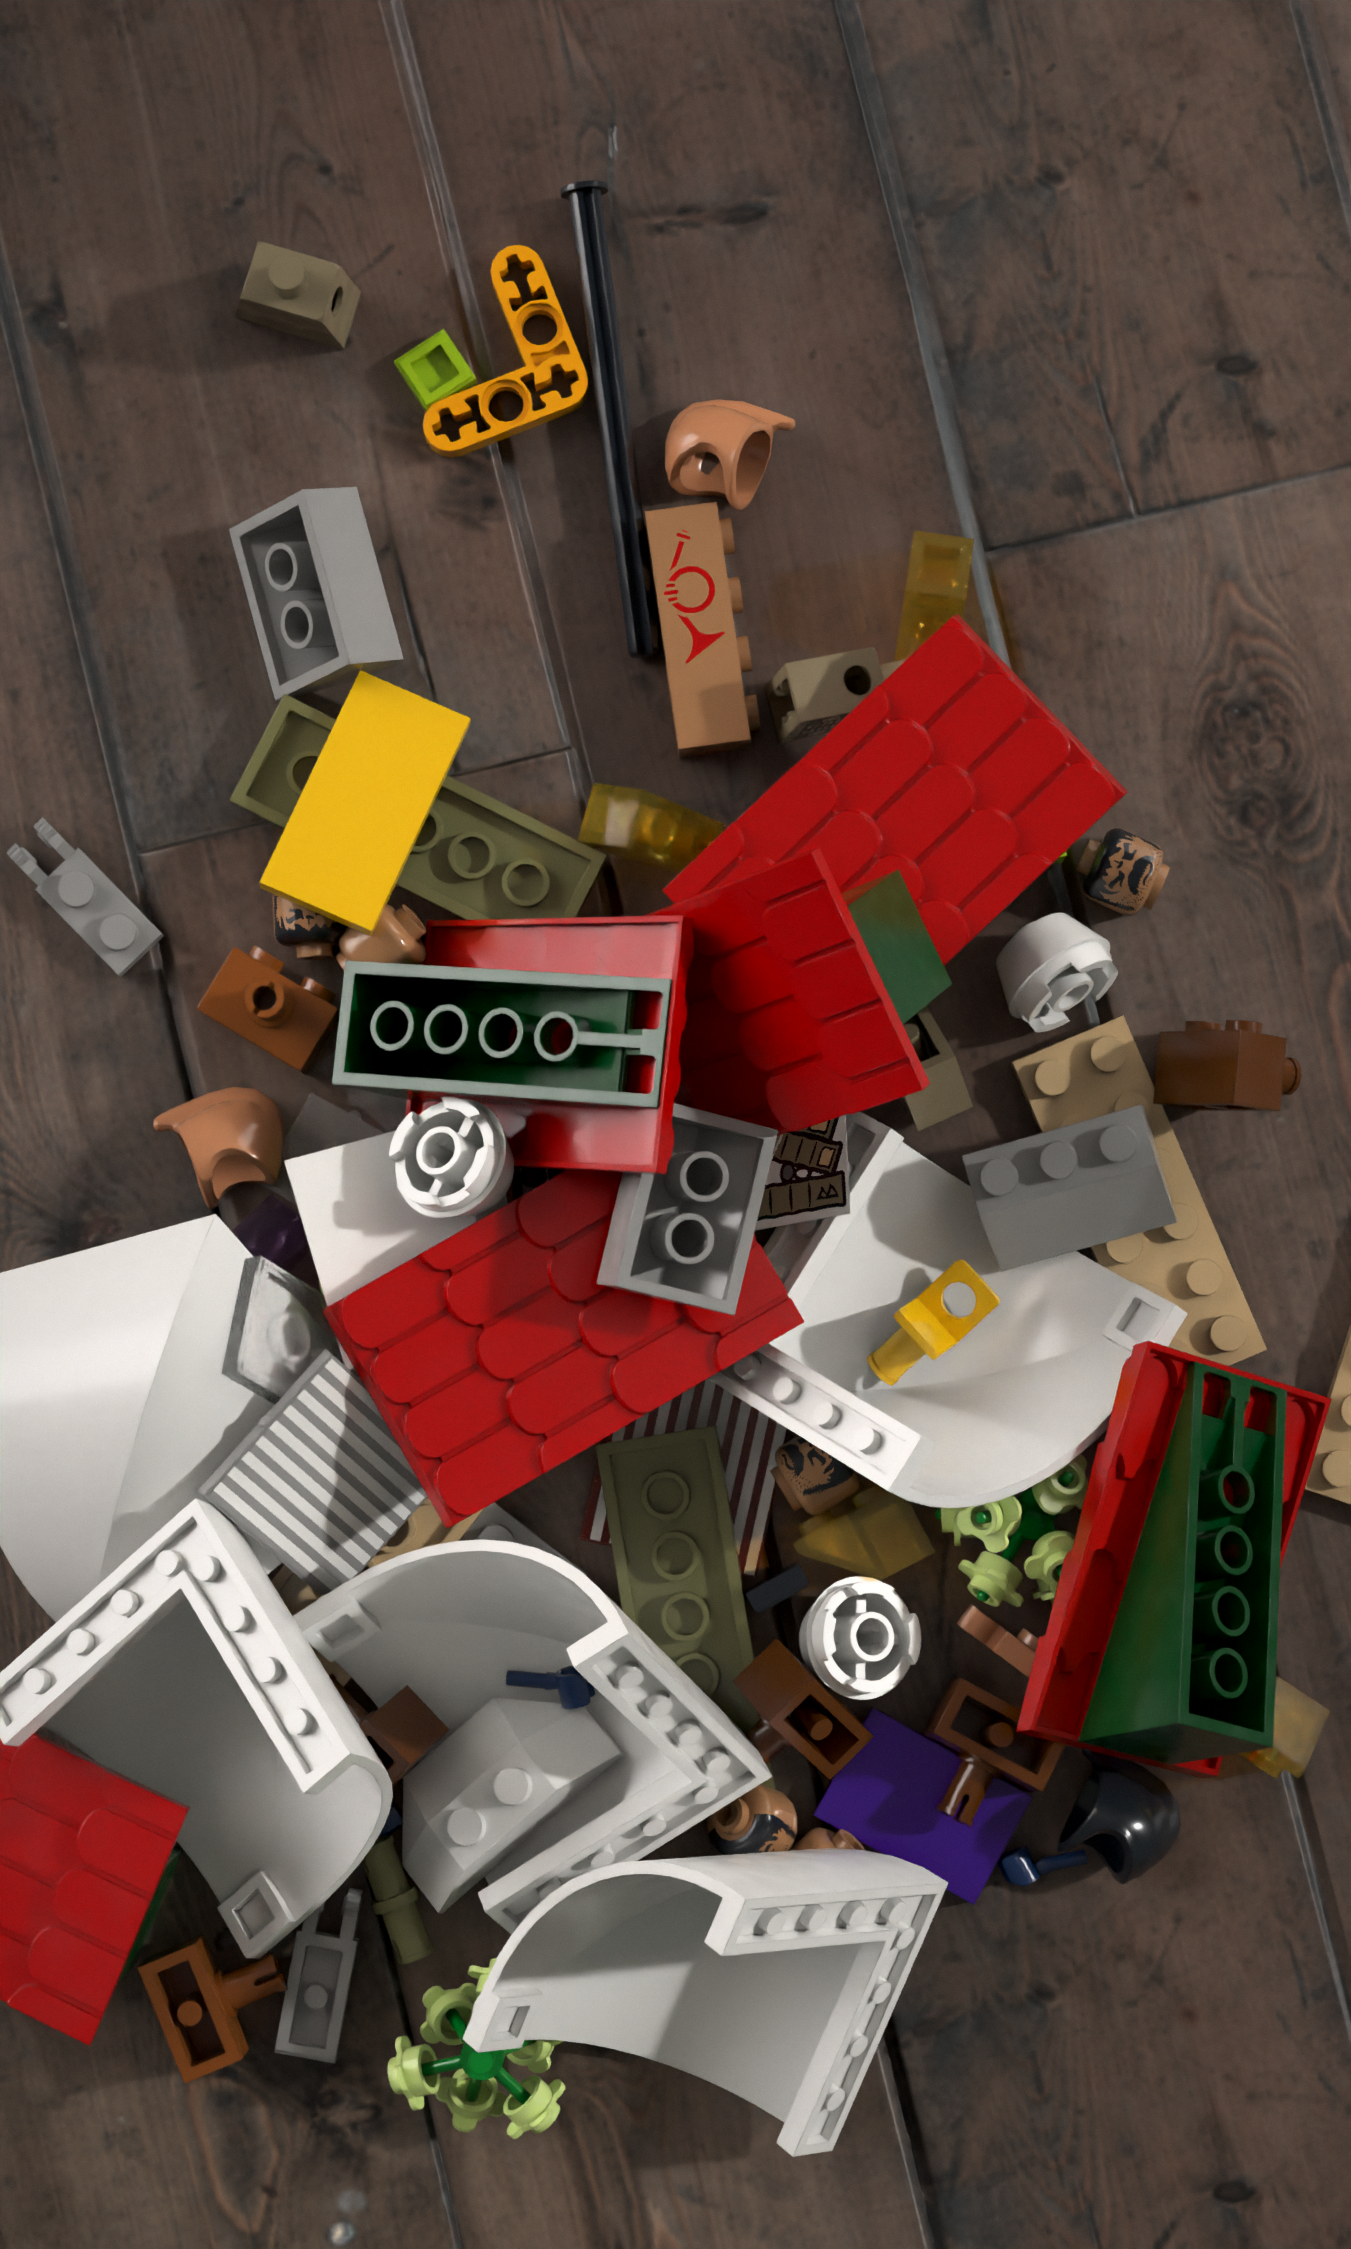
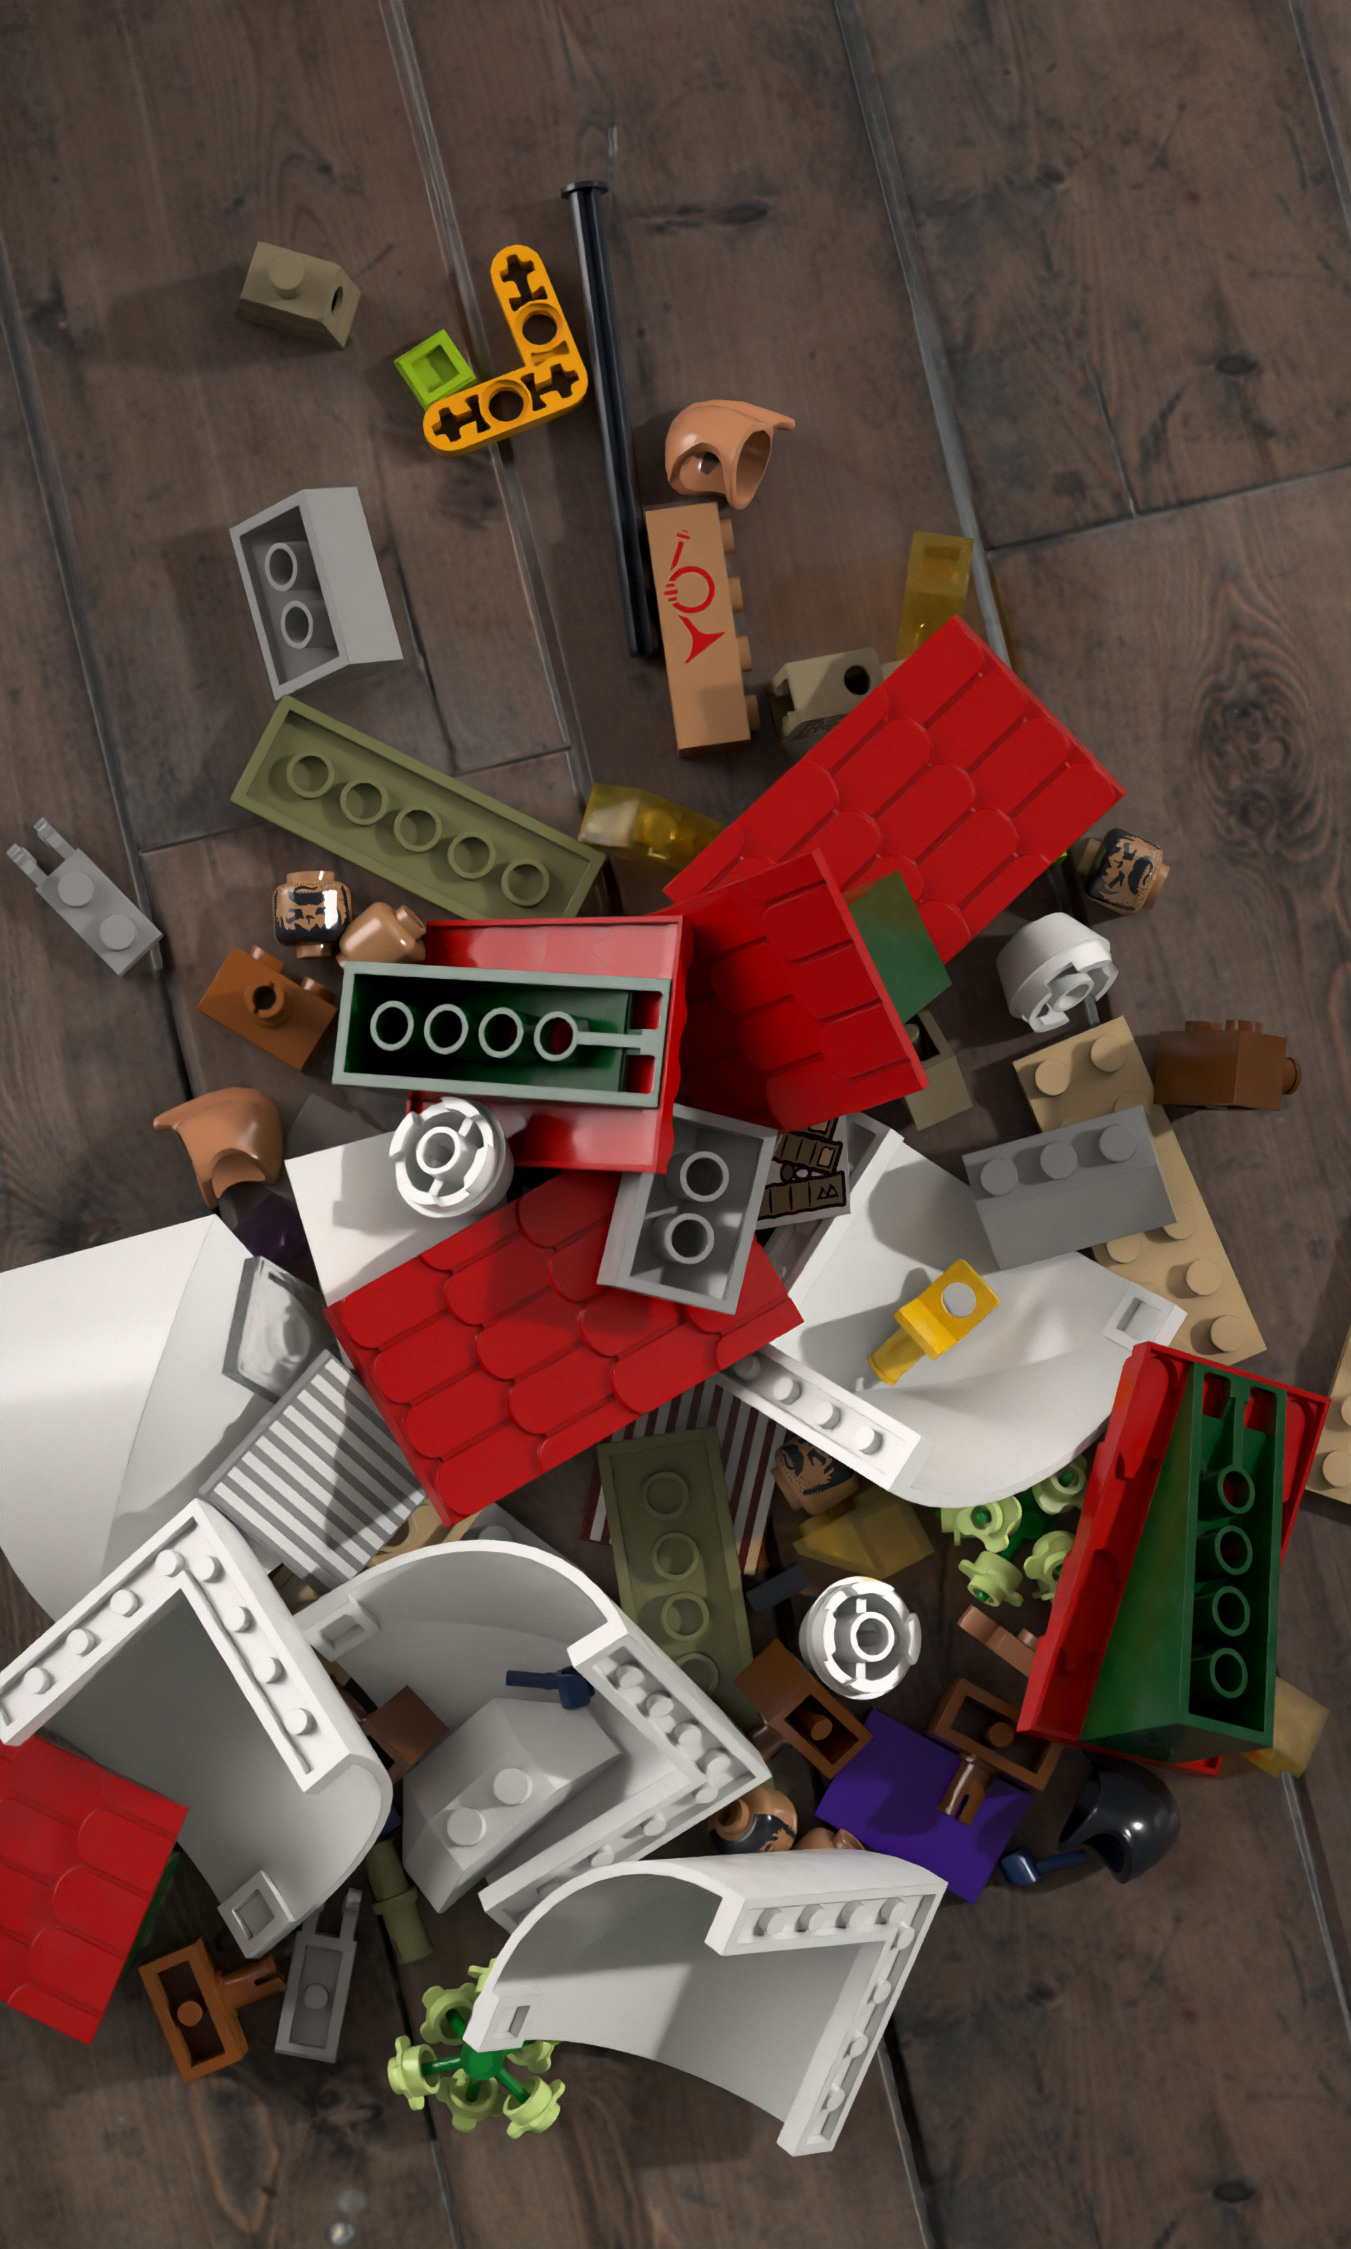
yellow tile [259,670,471,936] -> none

